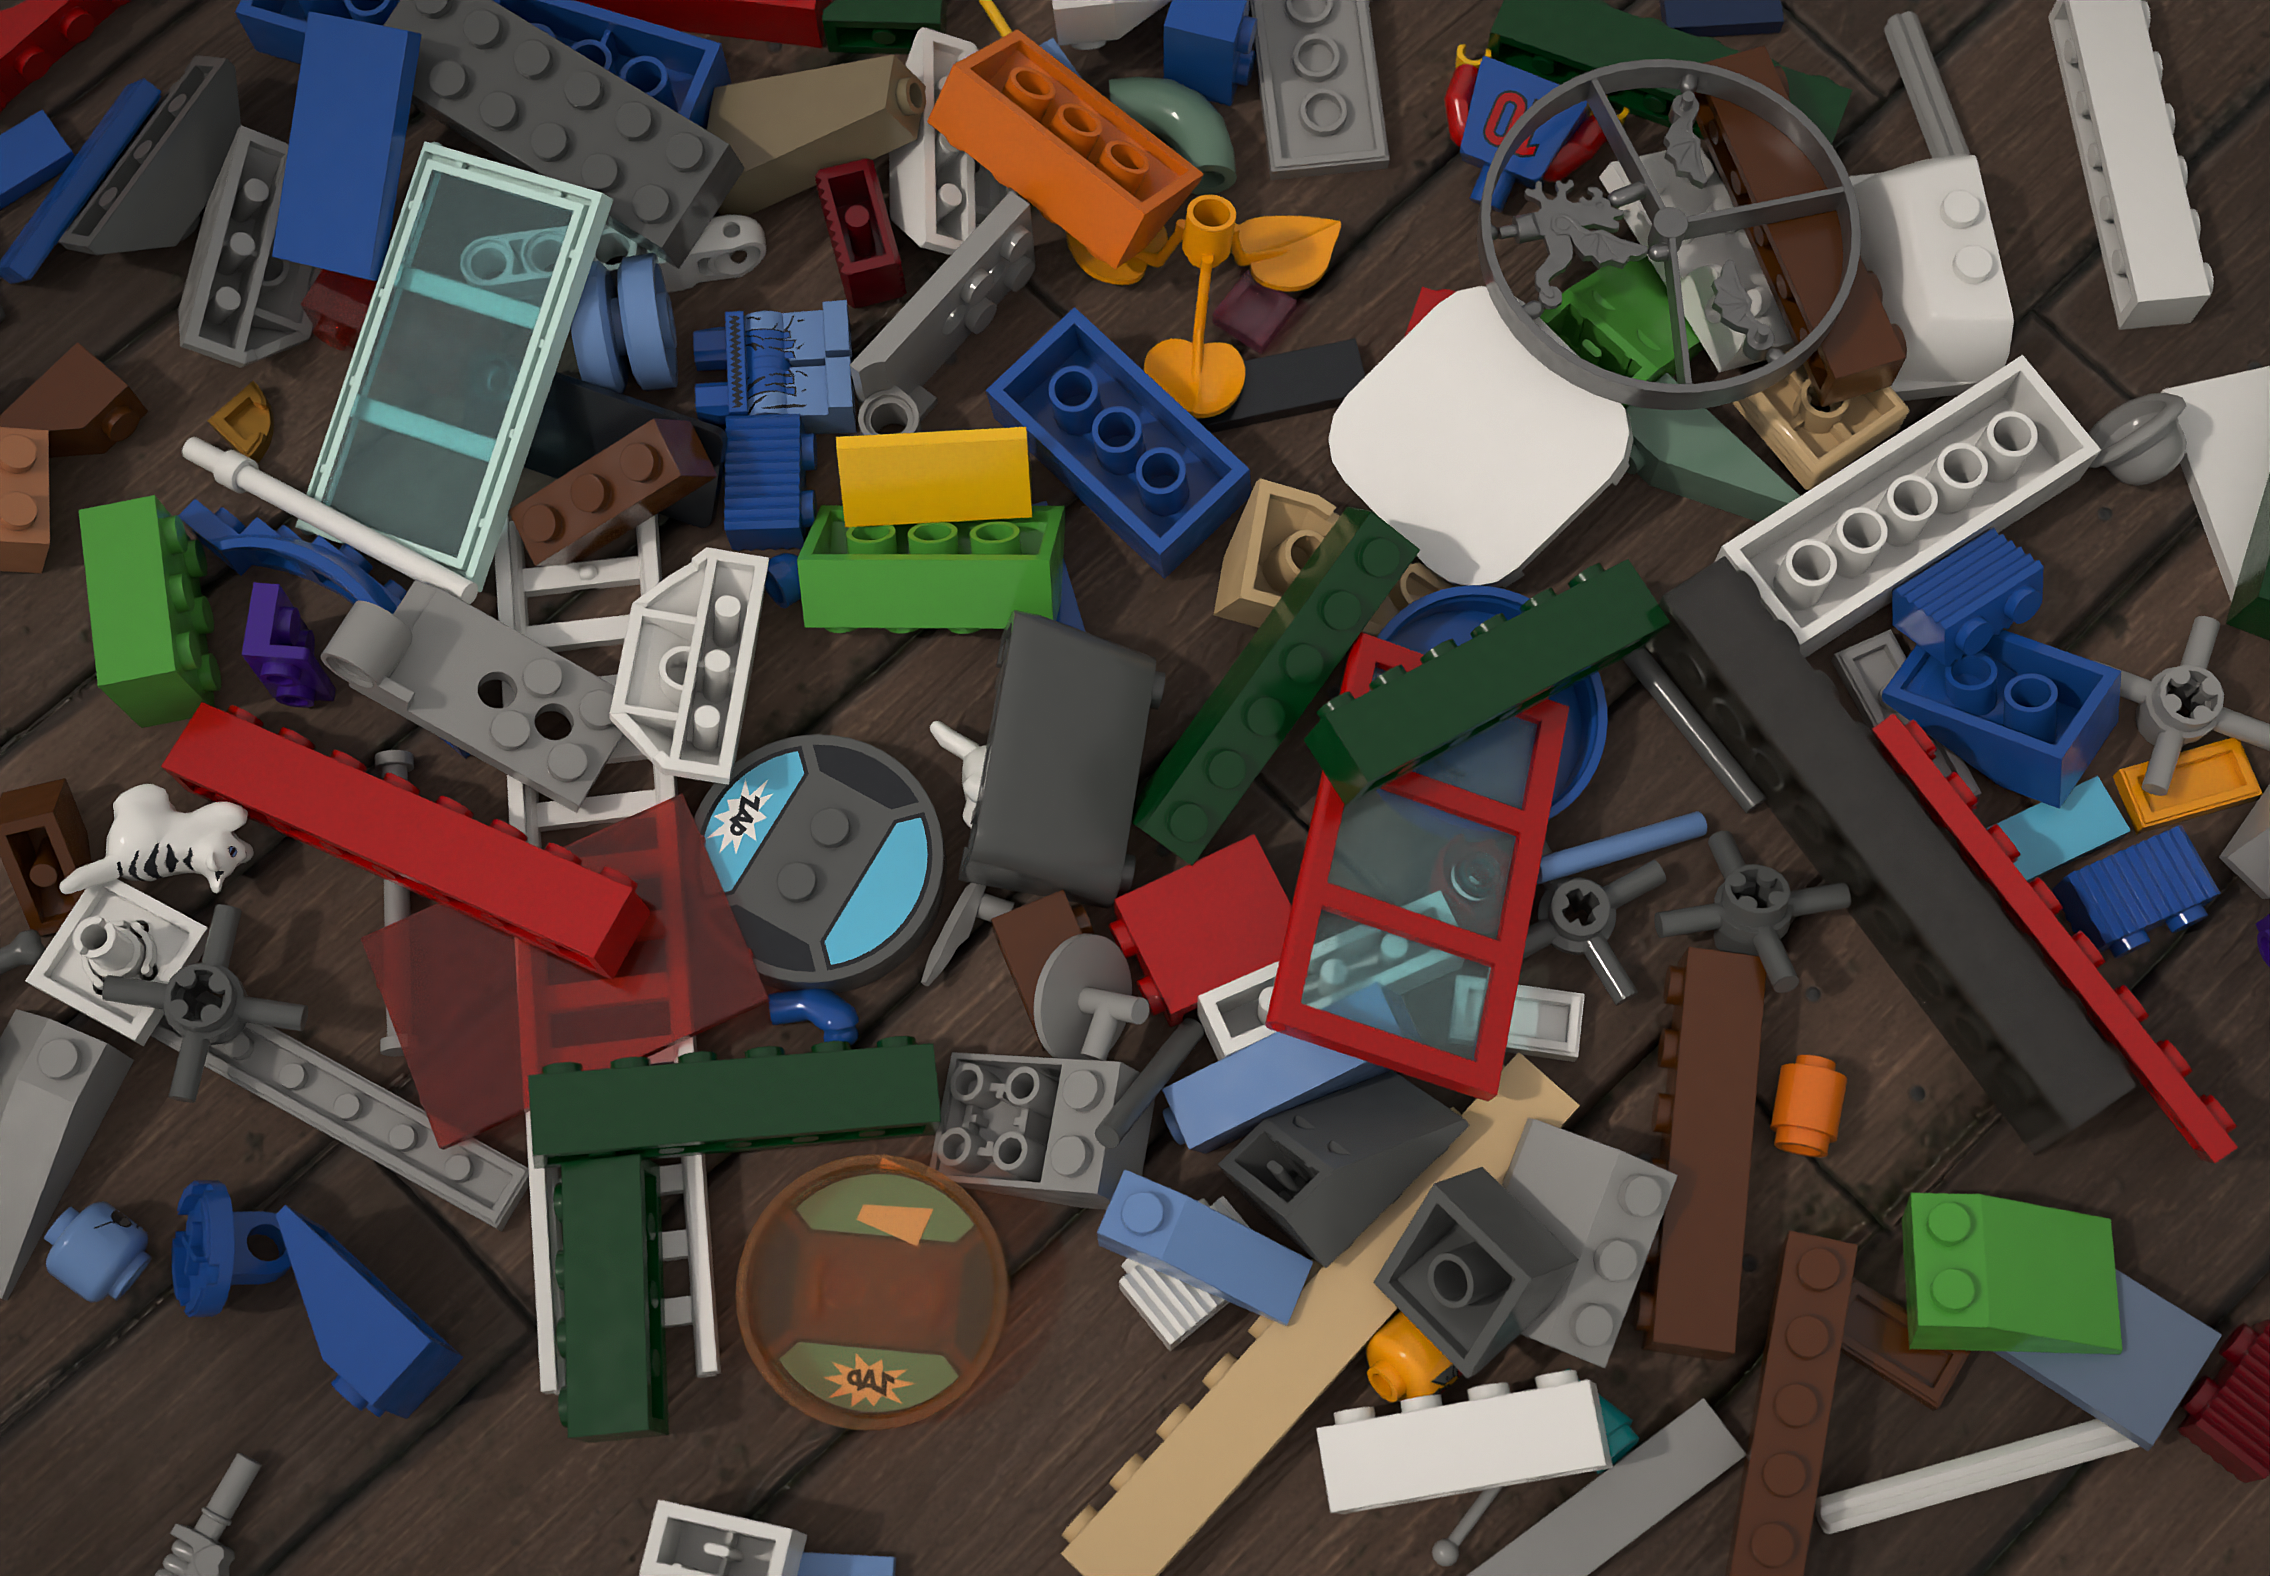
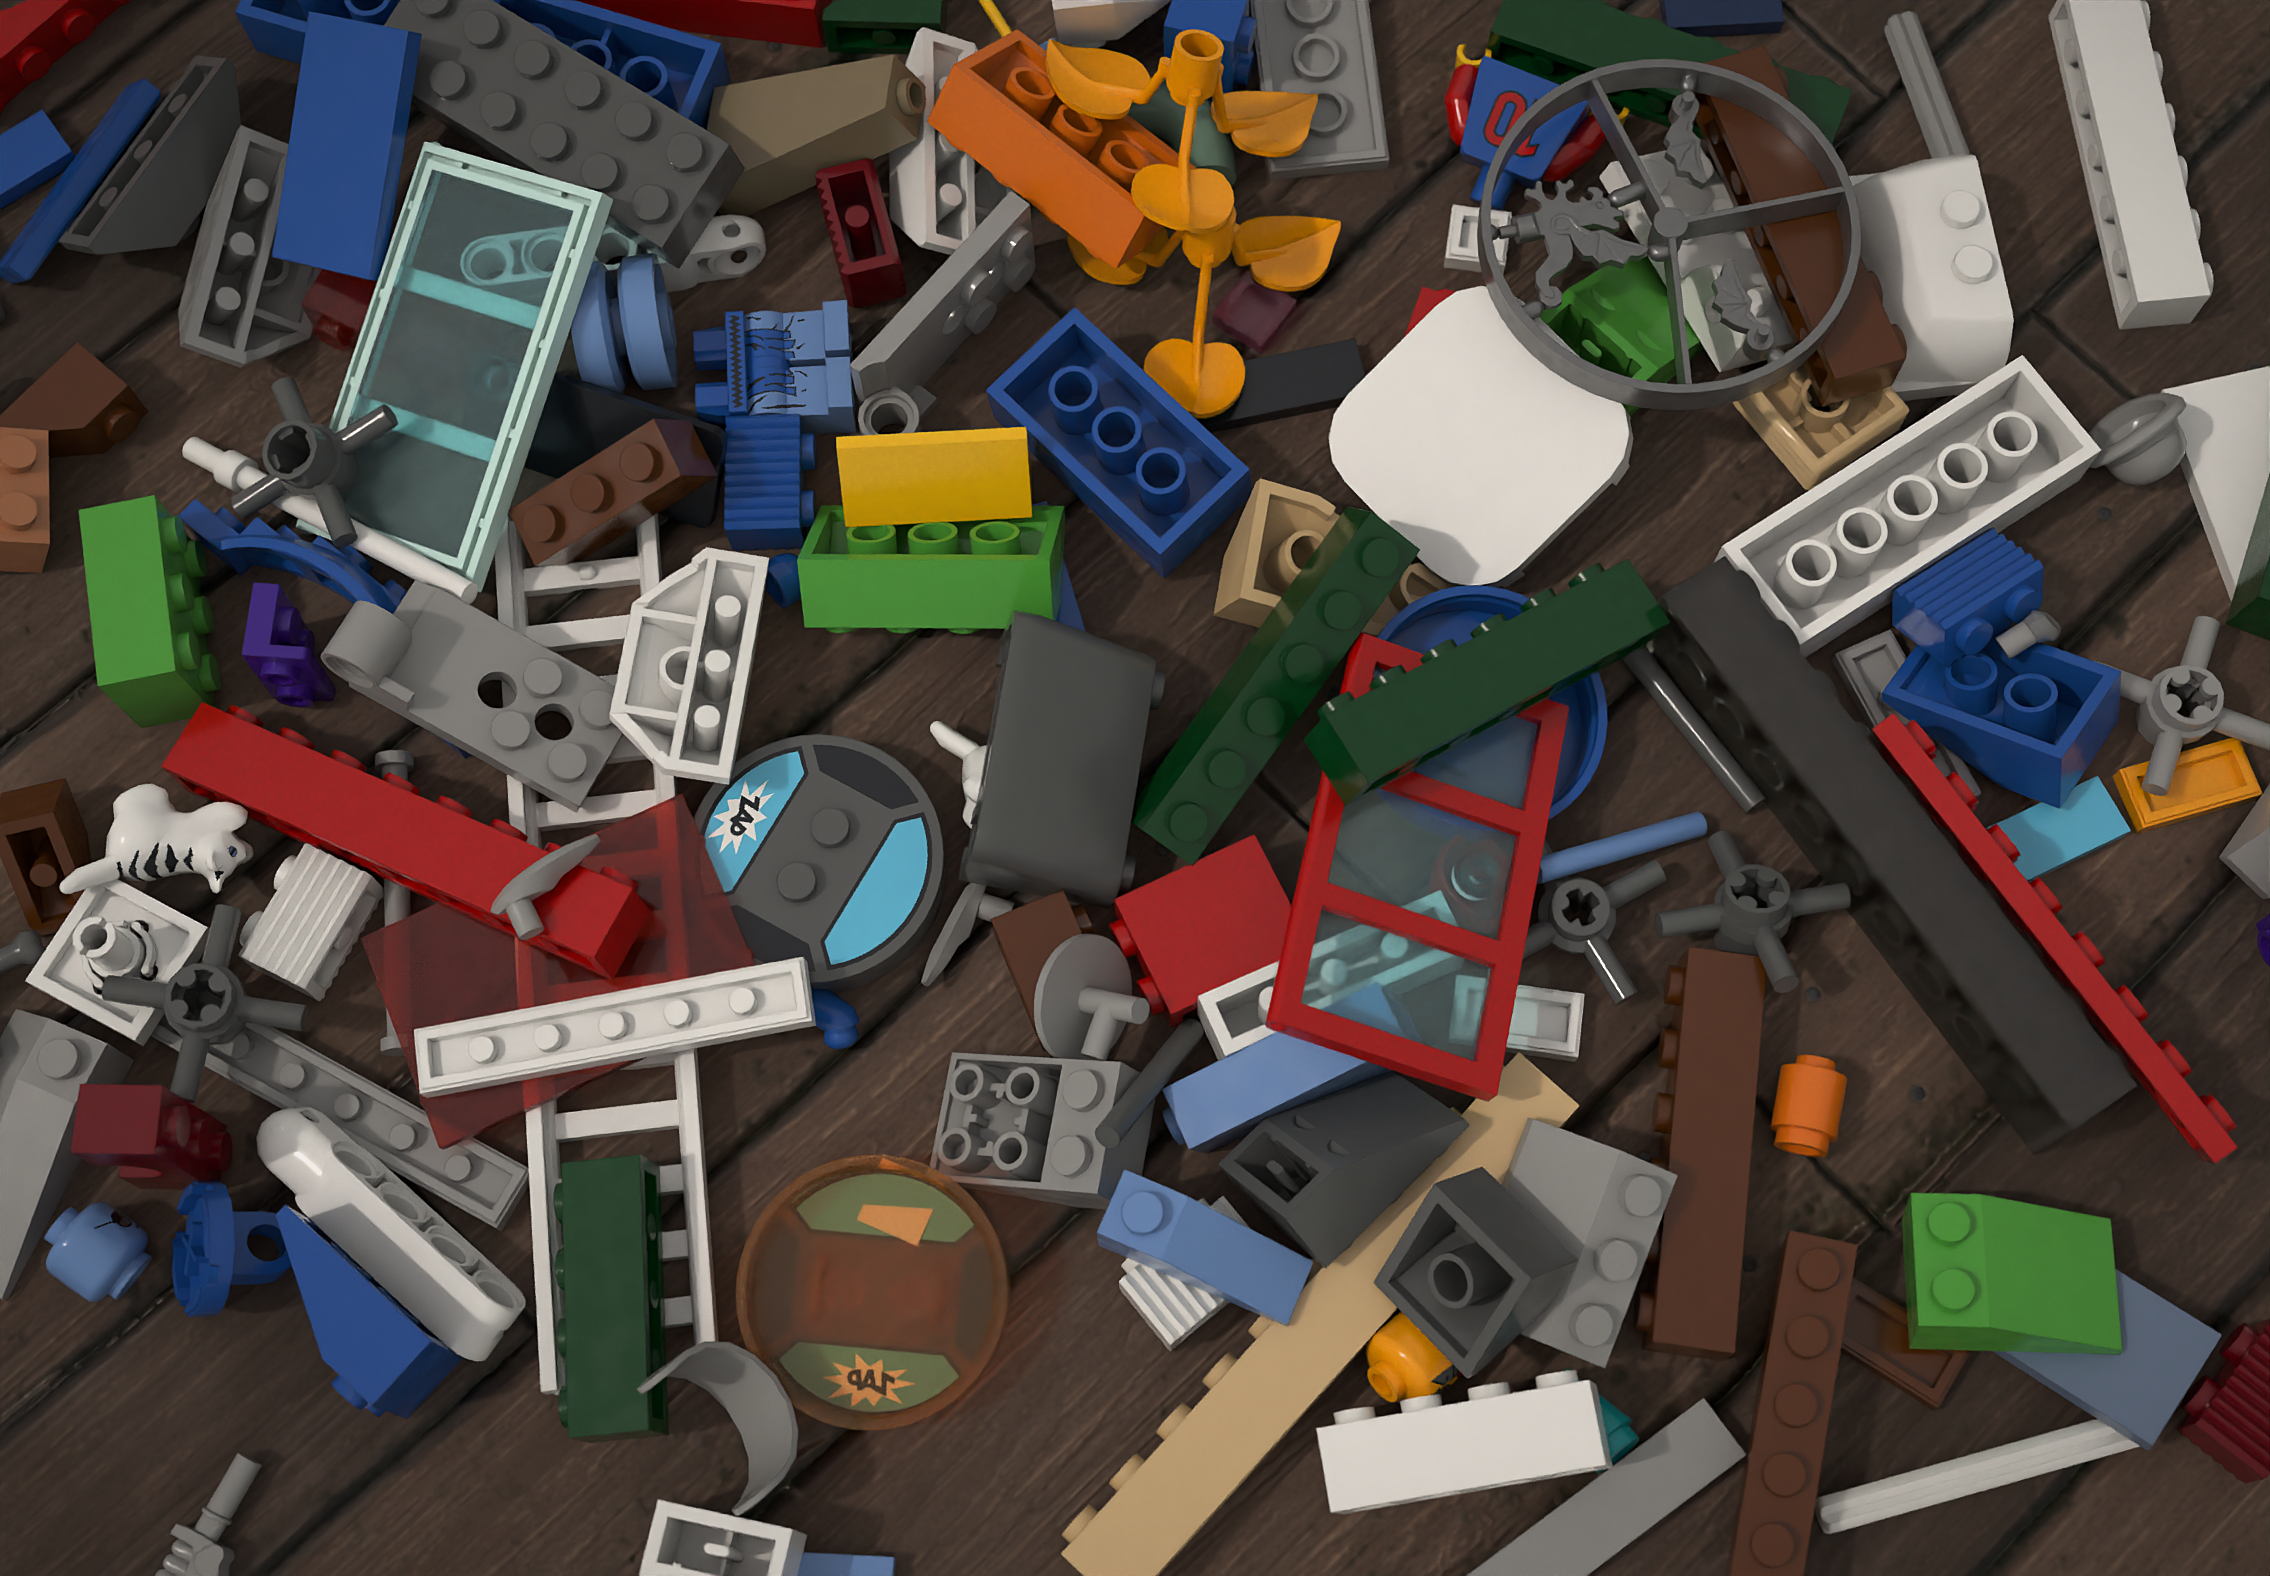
pearl gold tile [207,381,274,464] -> none
dark green brick [528,1036,941,1169] -> none
light grey hinge [1432,1487,1503,1567] -> none
sand green slope [1625,373,1800,522] -> none
blue brick [2052,825,2221,959] -> none
none -> dark red arch [70,1084,233,1190]
none -> dark grey bar [231,377,398,547]
none -> white brick [238,843,384,1001]
none -> white piece [256,1107,526,1361]
none -> white tile [414,957,816,1098]
none -> light grey bar [490,834,601,941]
none -> light grey piece [637,1341,799,1516]
none -> light orange plant [1046,29,1318,234]
none -> white tile [1444,205,1512,274]
none -> light grey bar [1995,610,2061,659]

